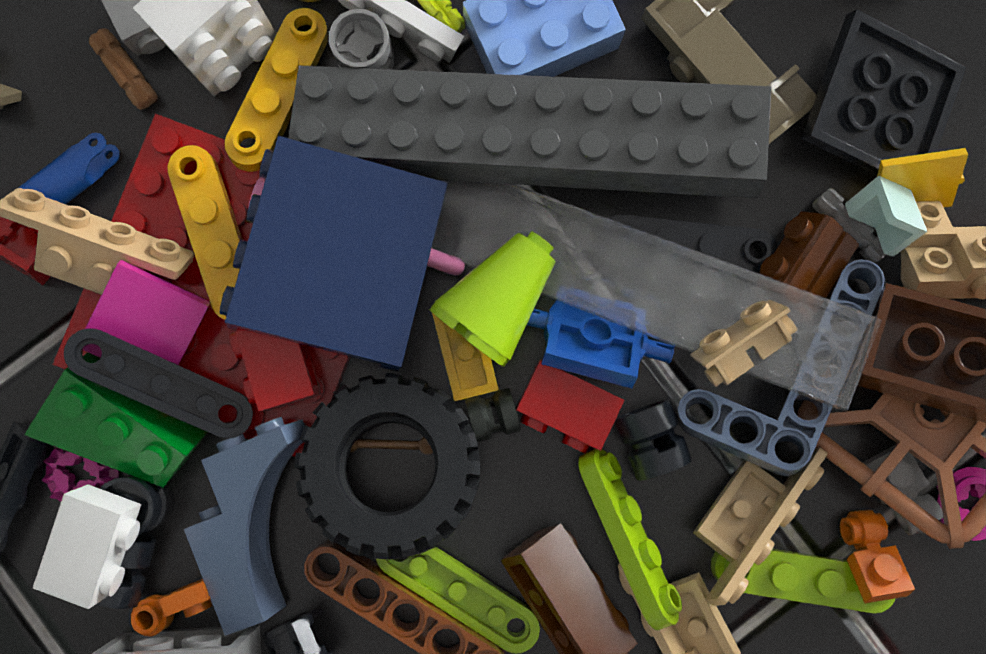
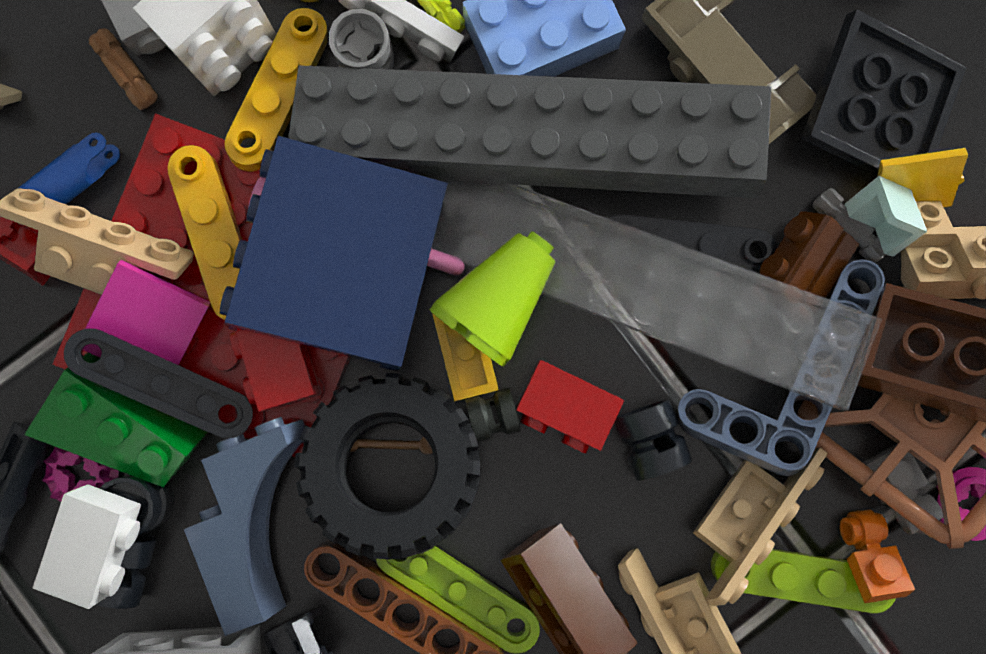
orange plate [131,578,213,637] -> none
blue plate [527,285,675,388] -> none
lime plate [578,448,682,631] -> none
tan hinge [690,299,797,387] -> none

